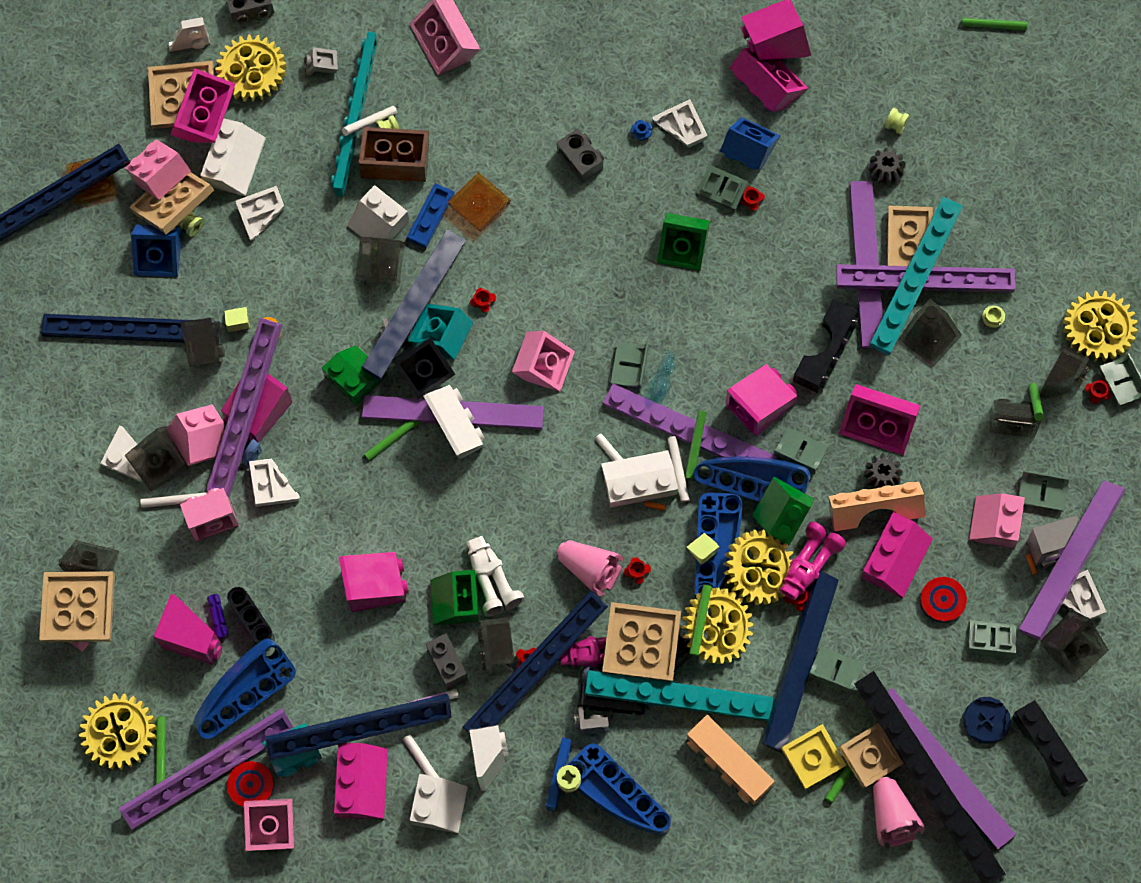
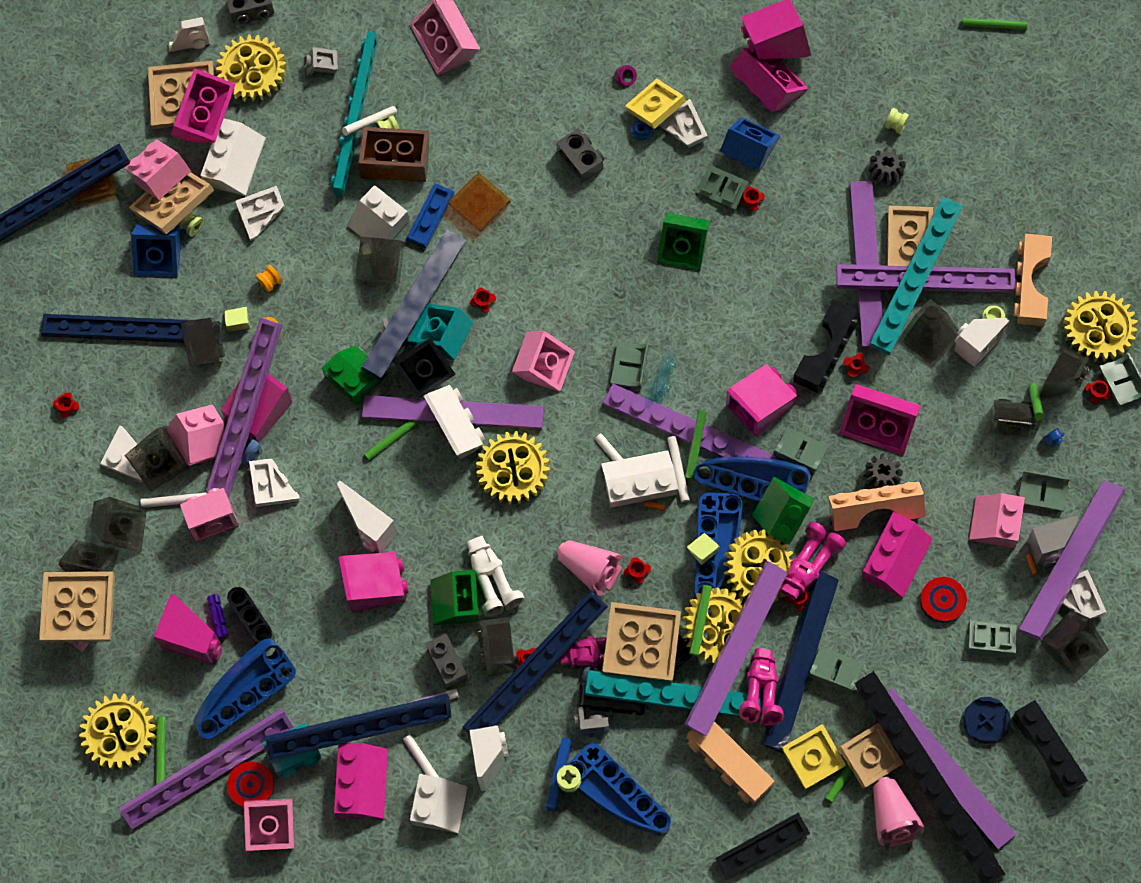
none -> red plate [52,392,80,418]
none -> clear smoke slope [91,497,147,552]
none -> light orange wheel [255,265,283,293]
none -> white slope [337,481,397,553]
none -> light yellow gear [476,431,550,504]
none -> magenta piece [614,65,637,87]
none -> light yellow plate [625,79,686,129]
none -> medium lavender tile [684,561,787,737]
none -> black plate [715,813,810,880]
none -> dark pink piece [739,648,784,725]
none -> red plate [843,353,869,378]
none -> white slope [954,318,1009,367]
none -> light nougat arch [1013,234,1052,327]
none -> blue plate [1043,428,1065,448]

